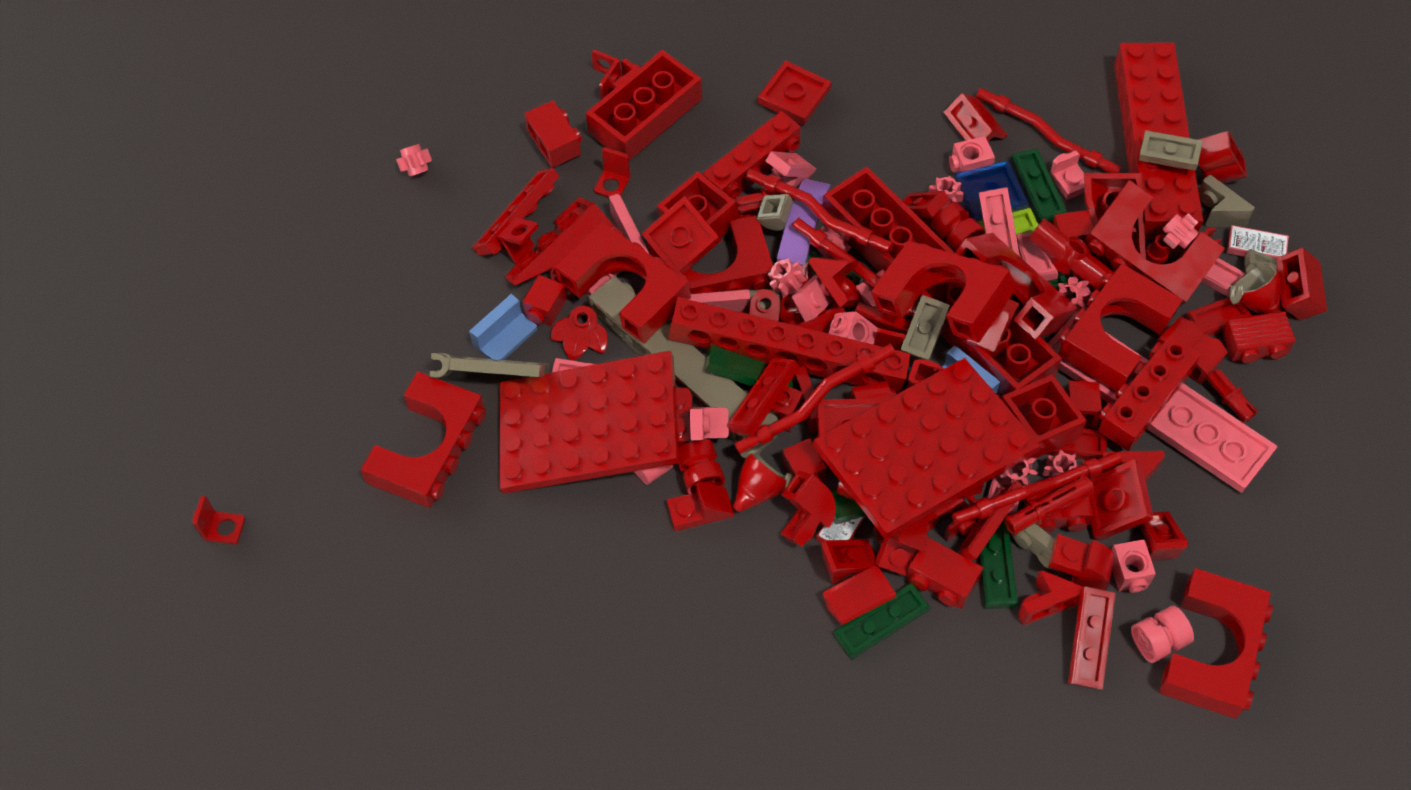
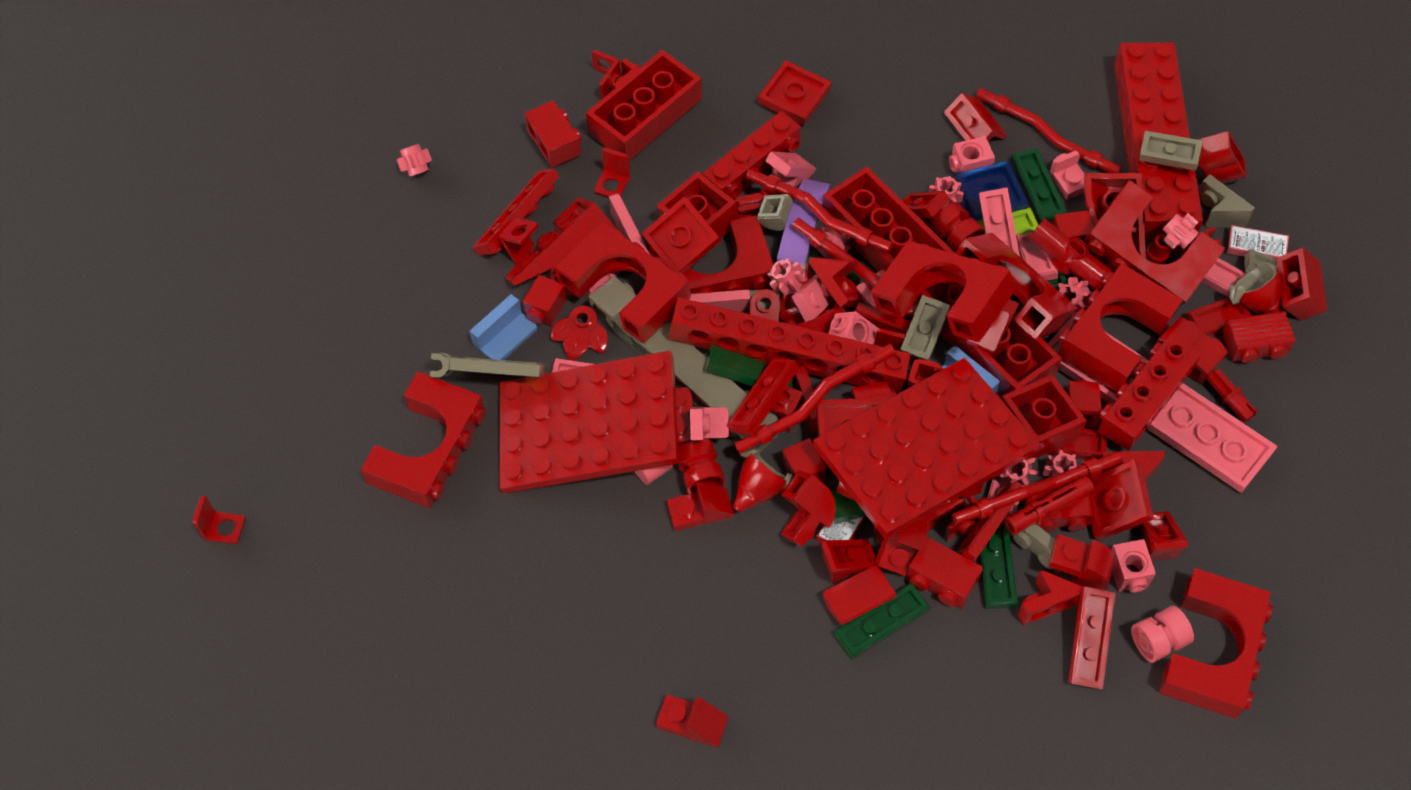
none -> red slope [656,695,729,748]

